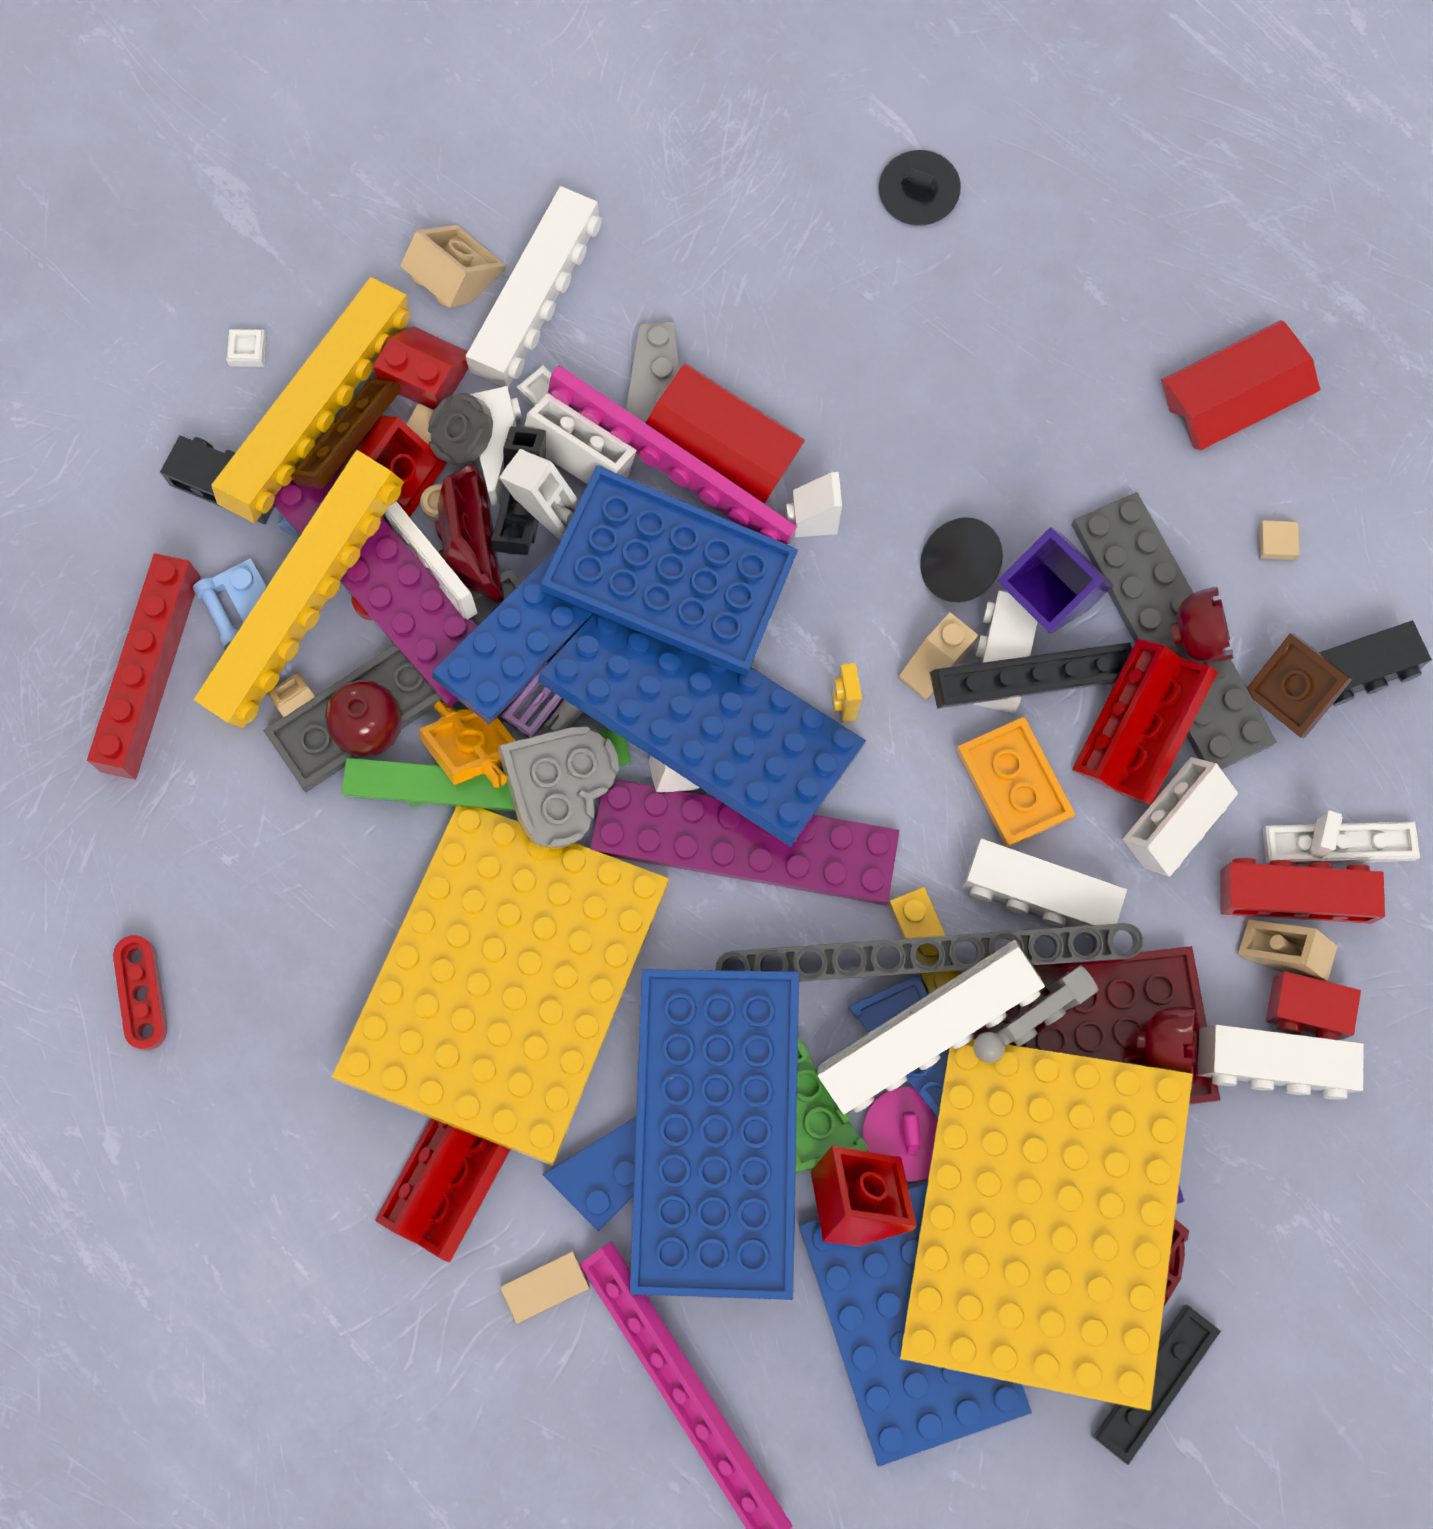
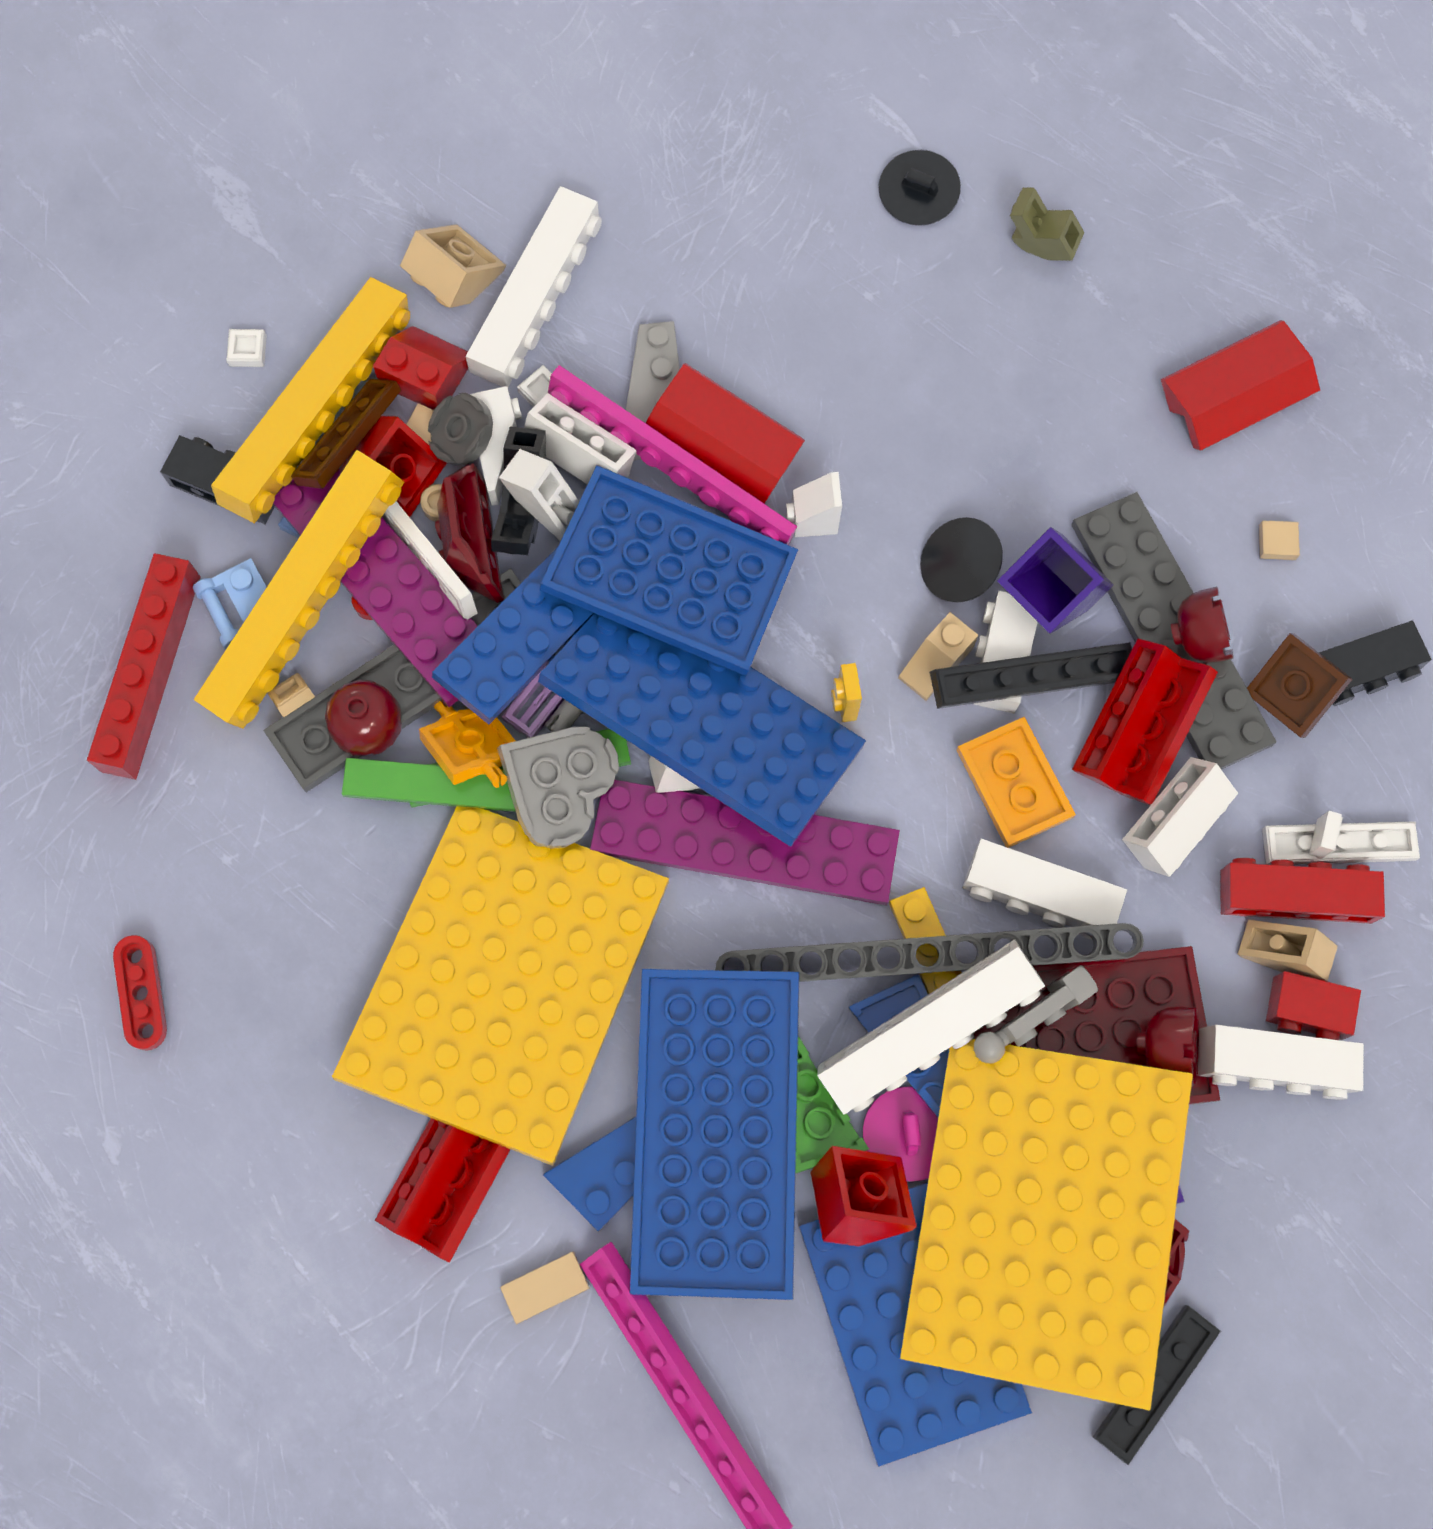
none -> olive brick [1010,187,1085,261]

